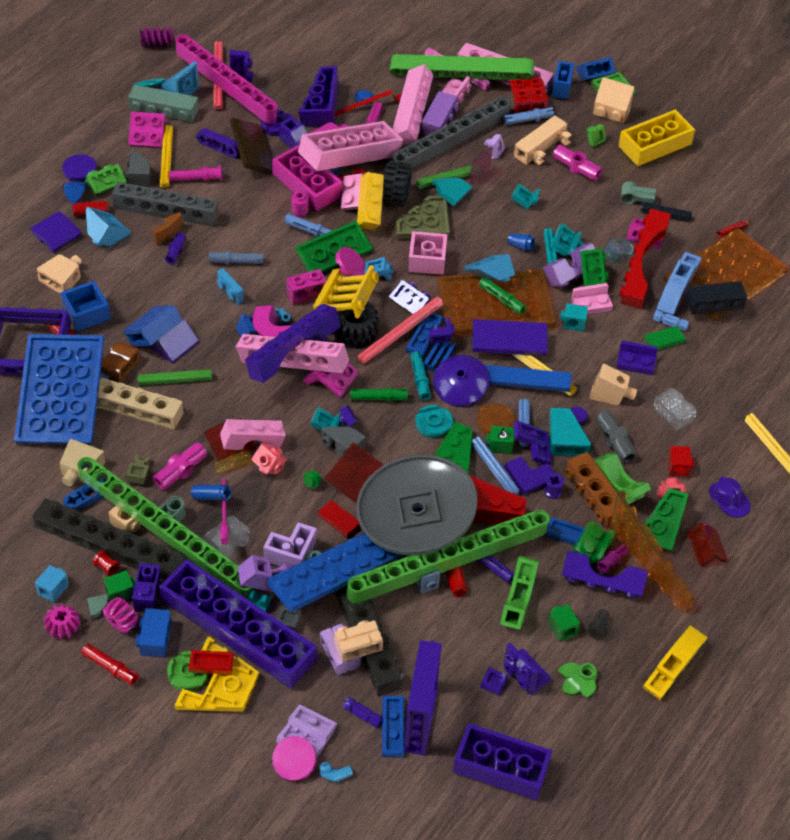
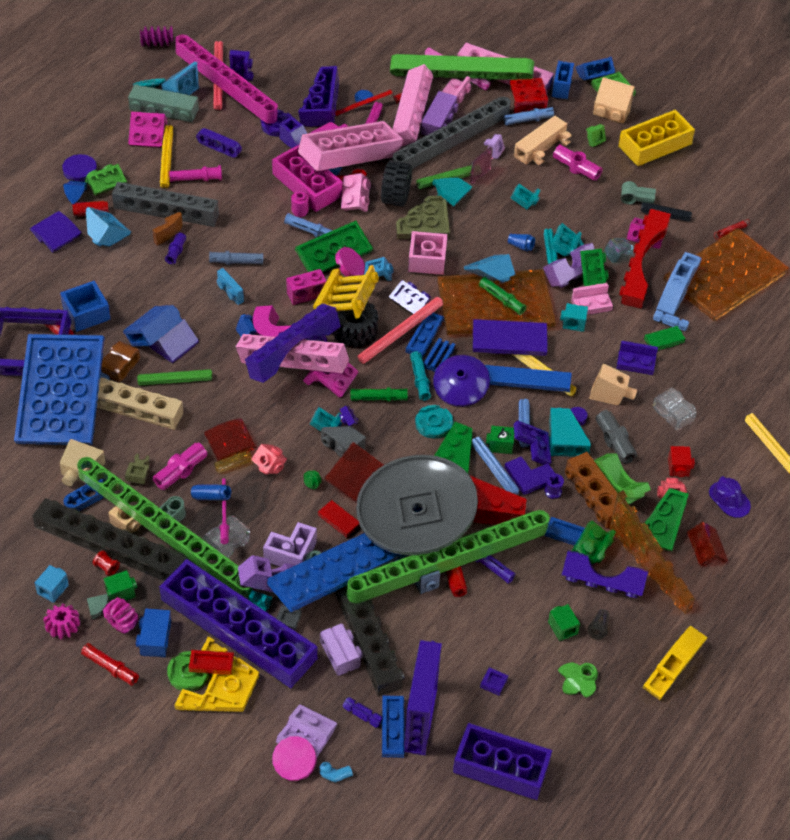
light nougat torso [37,255,82,293] -> none
dark grey slope [125,150,152,187] -> none
dark purple slope [132,563,160,613] -> none
bright pink arch [220,419,286,450] -> none
dark brown tile [230,117,273,175] -> none
dark azure arm [275,307,291,323] -> none
light nougat brick [334,621,383,662] -> none
yellow brick [357,172,384,231] -> none
dark purple bracket [428,318,455,343] -> none
clear orange tile [476,403,514,435] -> none
bright green arch [500,556,539,630] -> none
dark purple bracket [503,643,551,695] -> none
magenta axle [597,545,629,573] -> none
black brick [686,281,747,315] -> none

